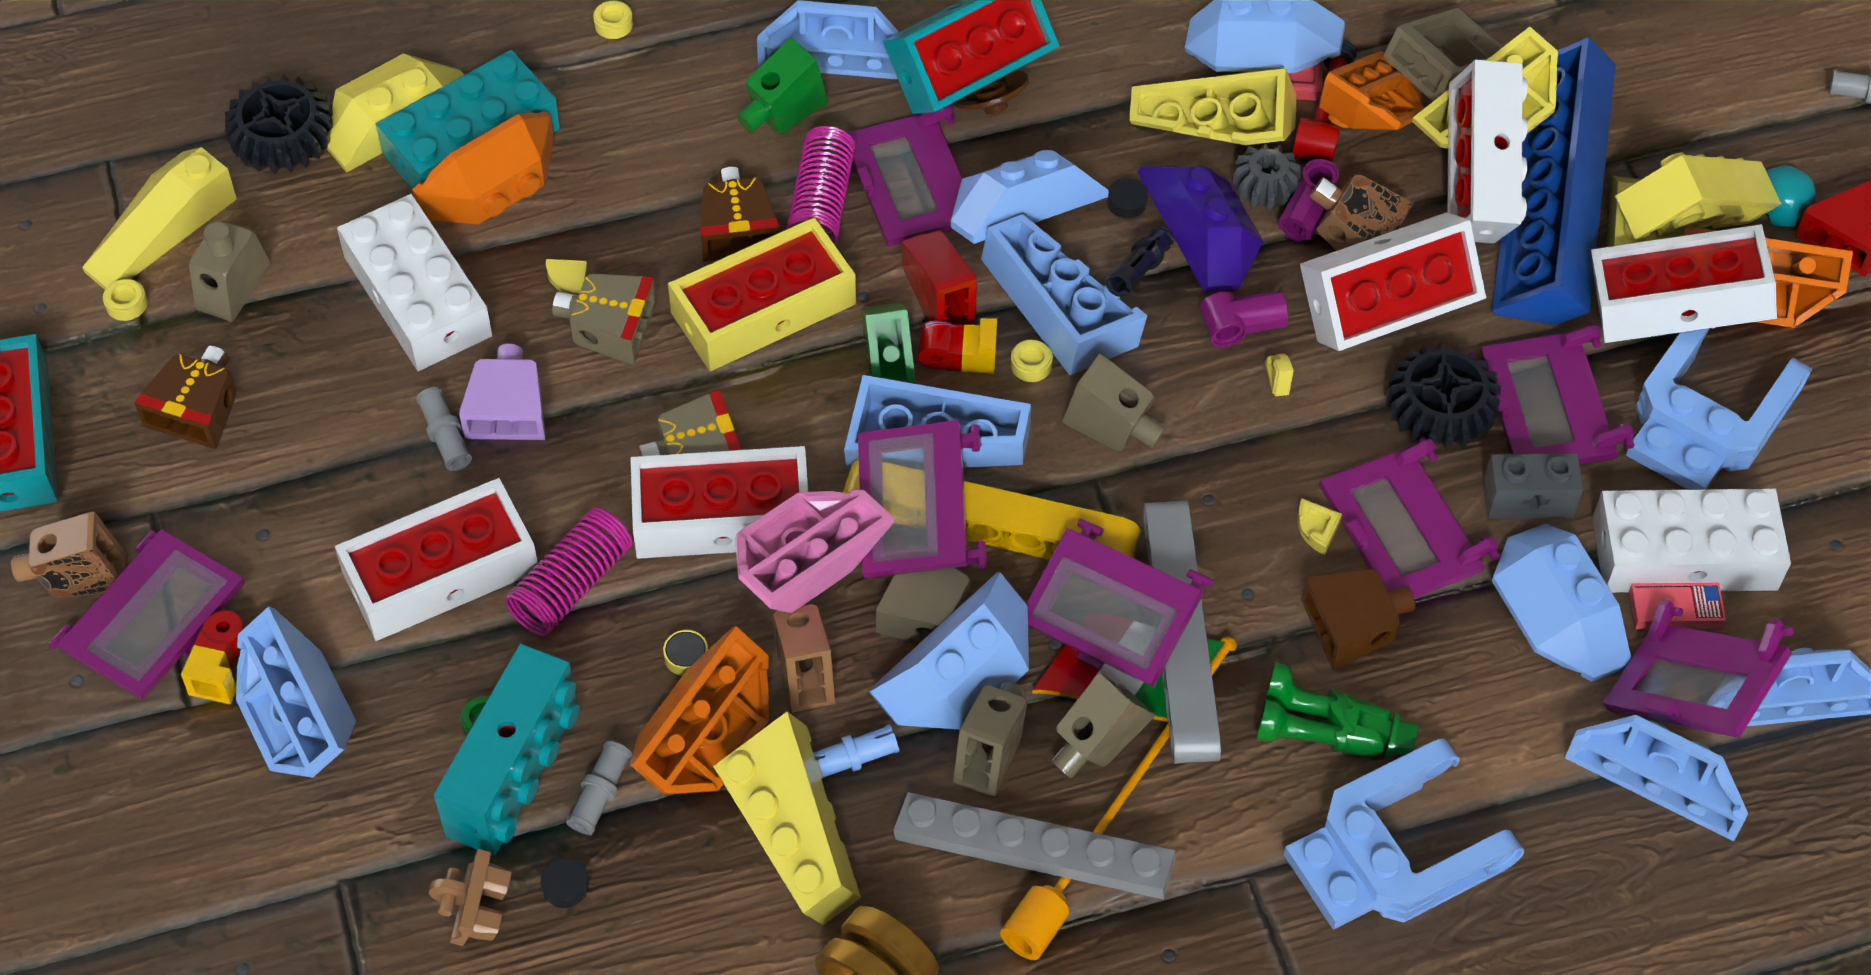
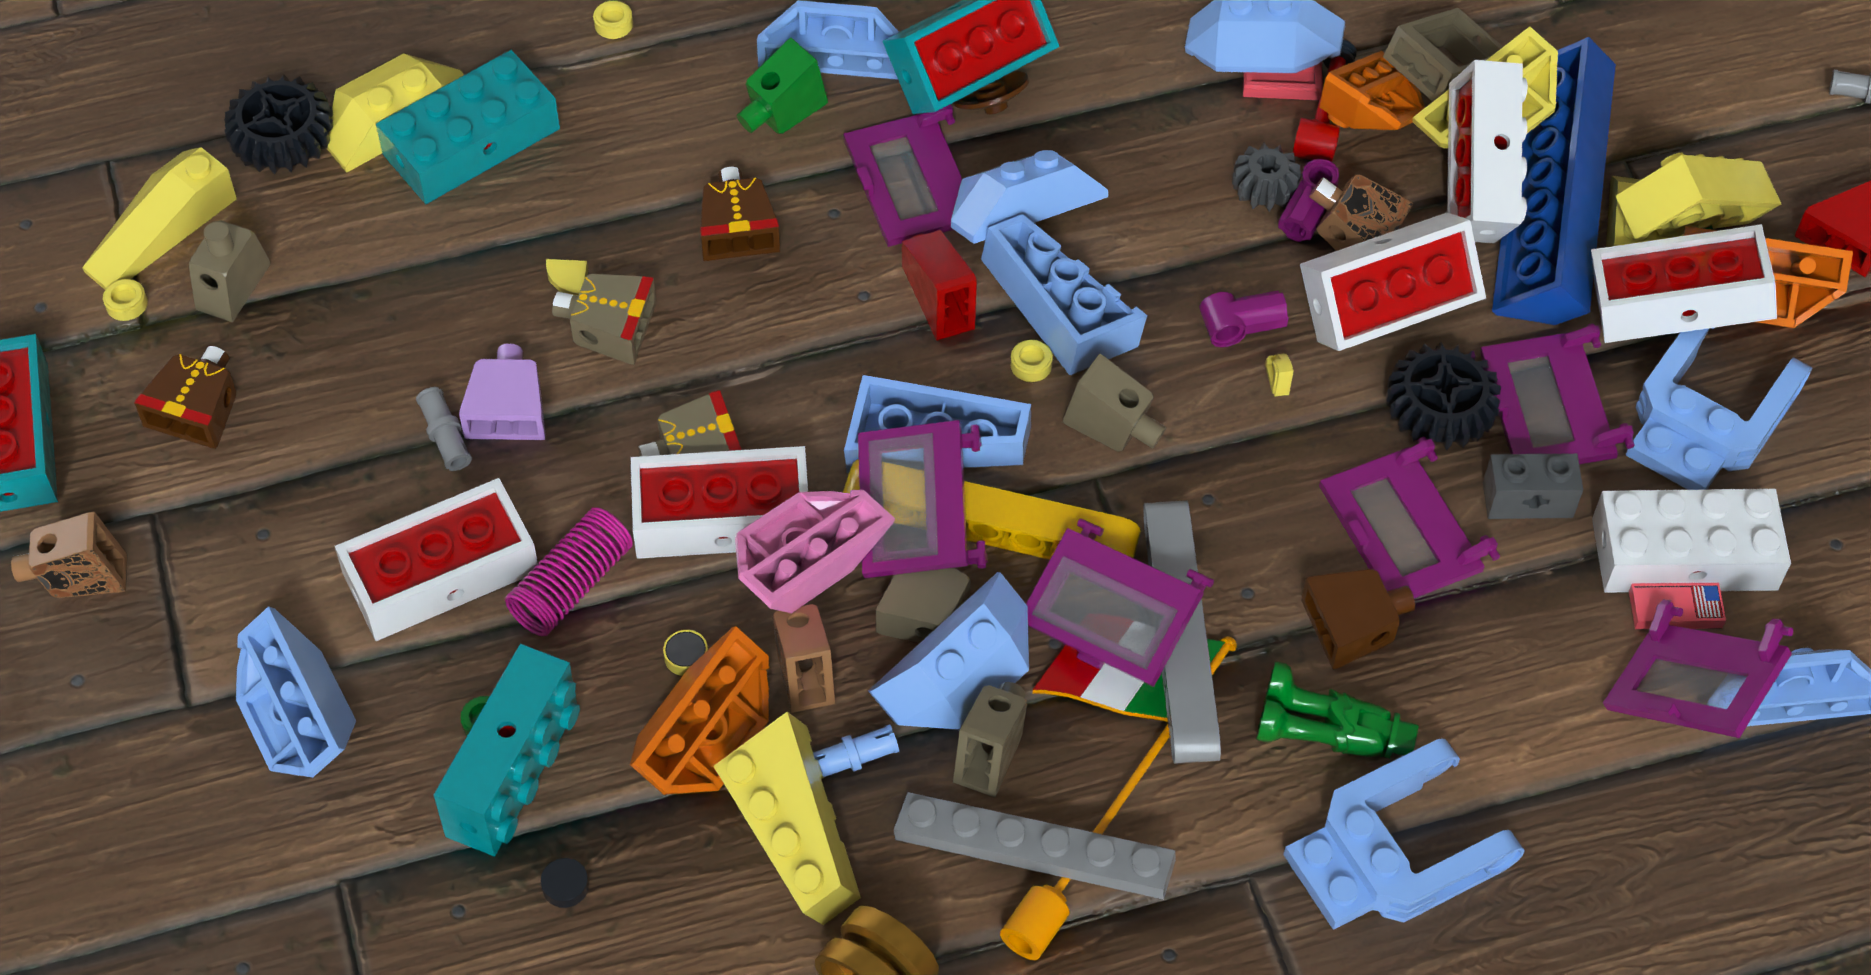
piece [48,529,245,700] -> none
leg [181,611,244,704] -> none
white brick [337,194,492,371] -> none
orange wedge [412,111,555,225] -> none
medium nougat hips [429,849,512,946] -> none
light grey pin [566,741,632,835] -> none
brick [668,217,856,372] -> none
dark pink piece [786,126,855,245] -> none
green slope [860,303,916,384] -> none
leg [918,318,997,374] -> none
dark tan torso [1051,672,1156,778] -> none
black pin [1106,226,1174,297] -> none
black tile [1107,178,1148,218] -> none
light yellow wedge [1130,68,1297,145] -> none
dark purple wedge [1137,165,1264,292] -> none
light yellow tile [1297,498,1342,555] -> none
light blue wedge [1492,524,1631,682] -> none
light blue wedge [1565,715,1748,841] -> none
teal hair [1766,165,1816,227] -> none

